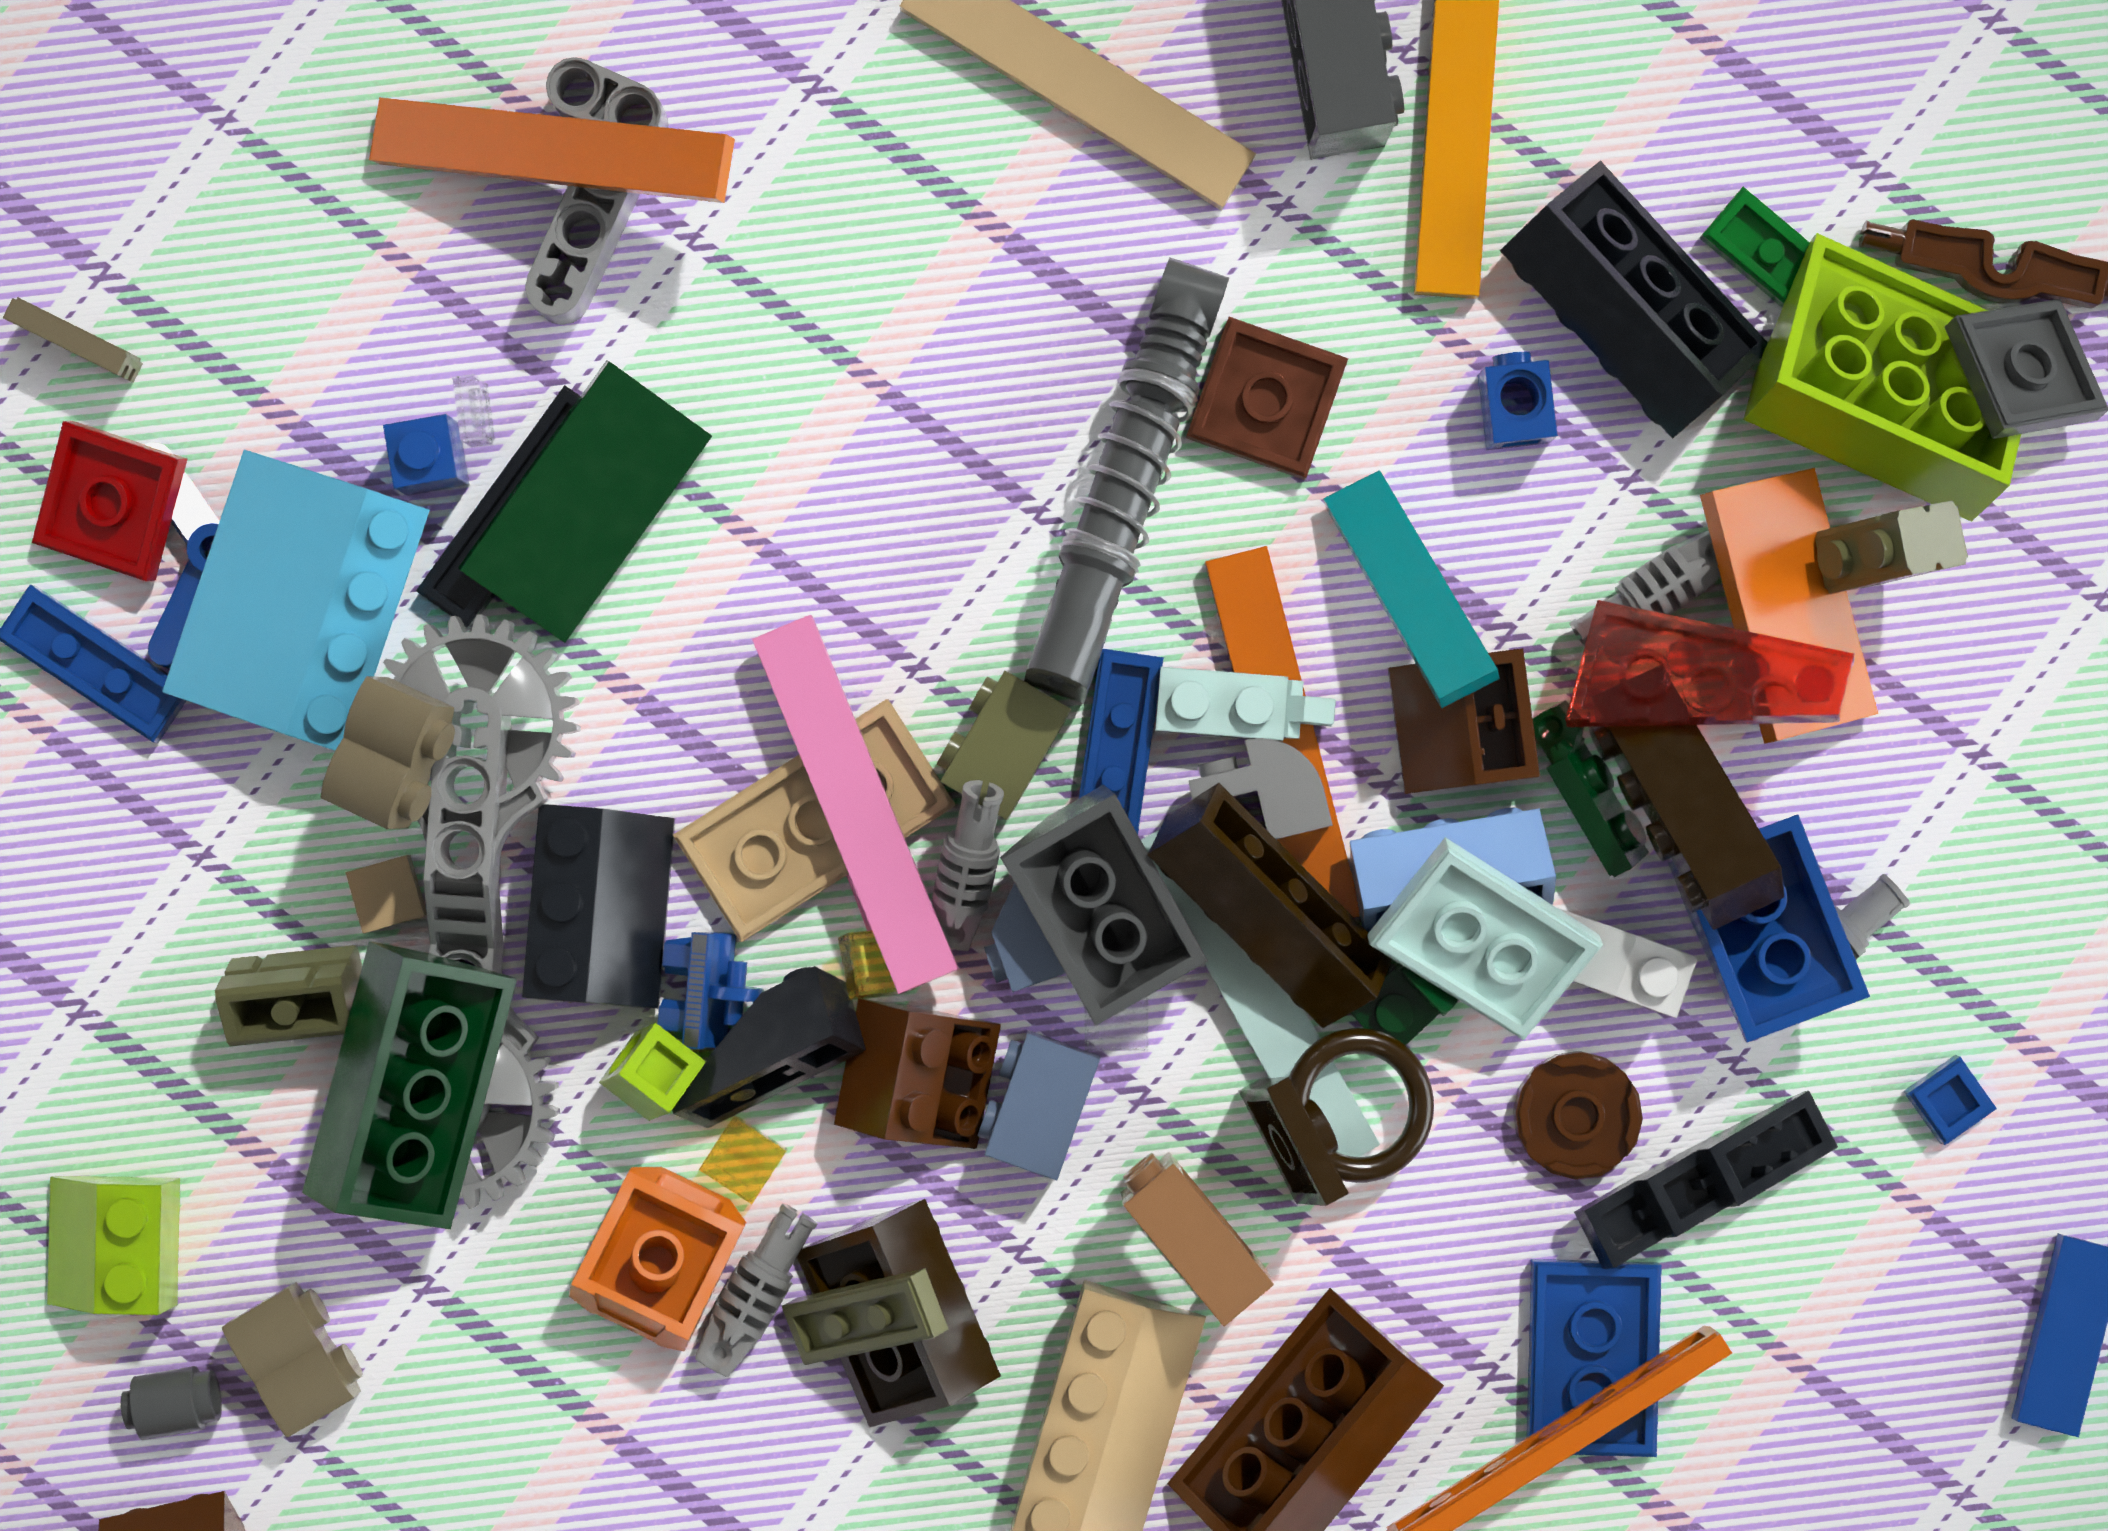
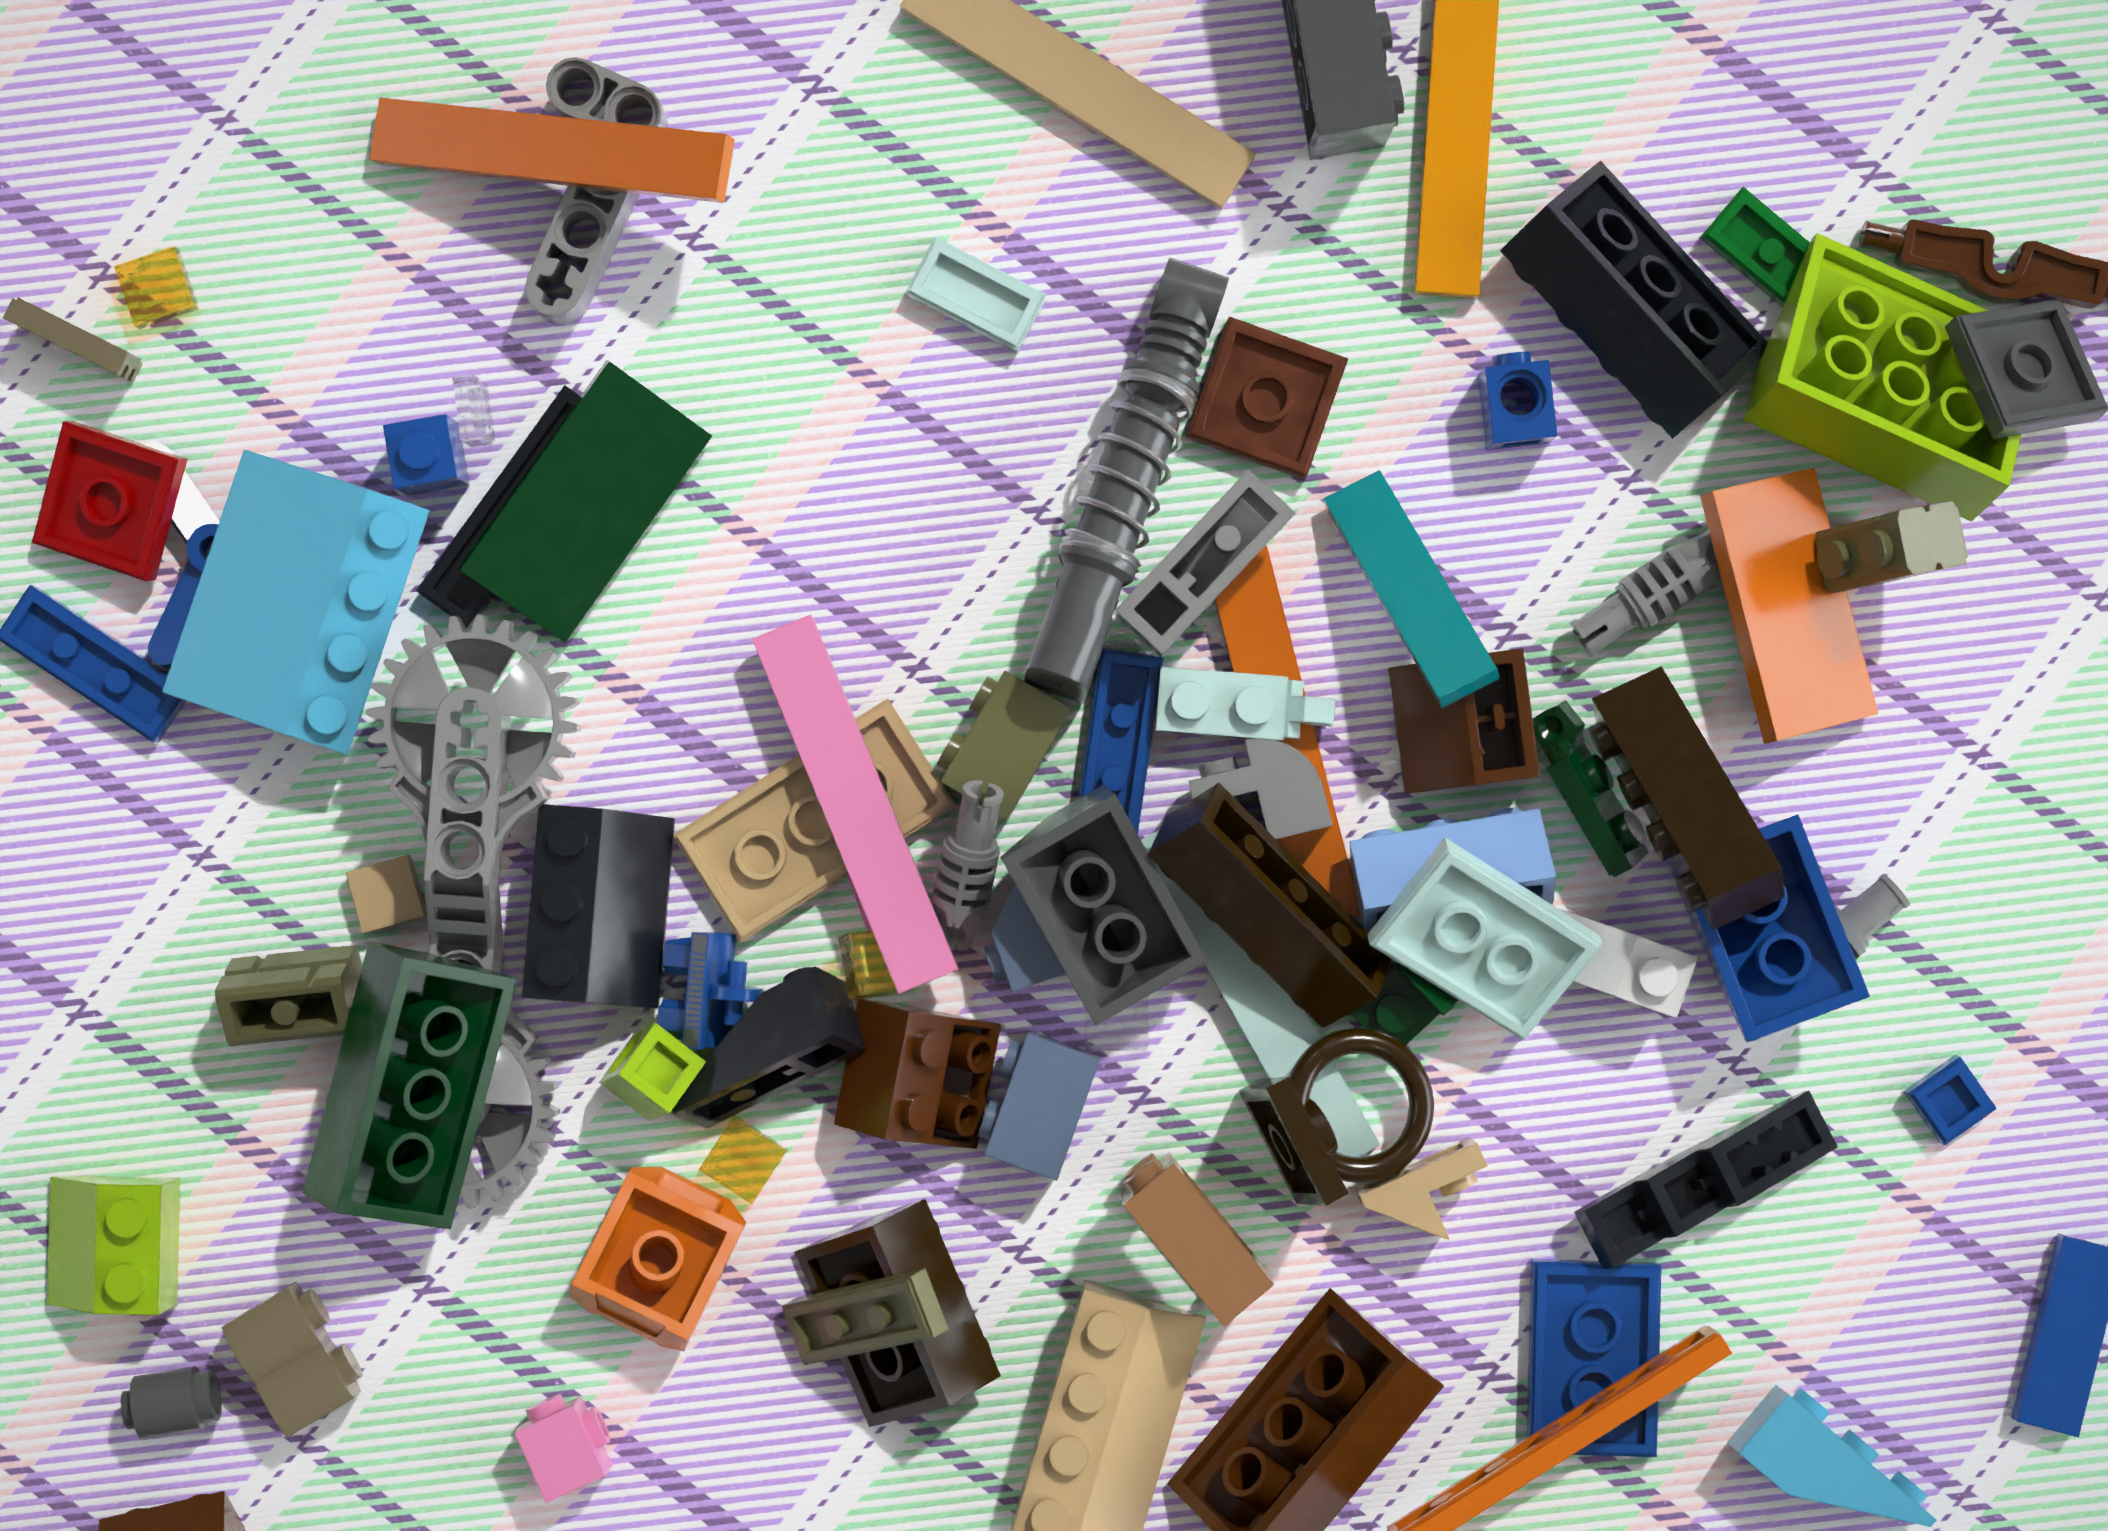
dark tan brick [321,676,455,829] -> none
light grey hinge [695,1203,818,1377] -> none
reddish brown tile [1513,1051,1643,1180] -> none
clear red wing [1565,600,1855,727] -> none
none -> clear yellow tile [114,246,199,329]
none -> bright pink brick [514,1394,613,1503]
none -> light aqua tile [905,236,1047,354]
none -> light grey slope [1114,469,1296,657]
none -> tan slope [1354,1137,1488,1240]
none -> medium azure slope [1727,1384,1937,1527]

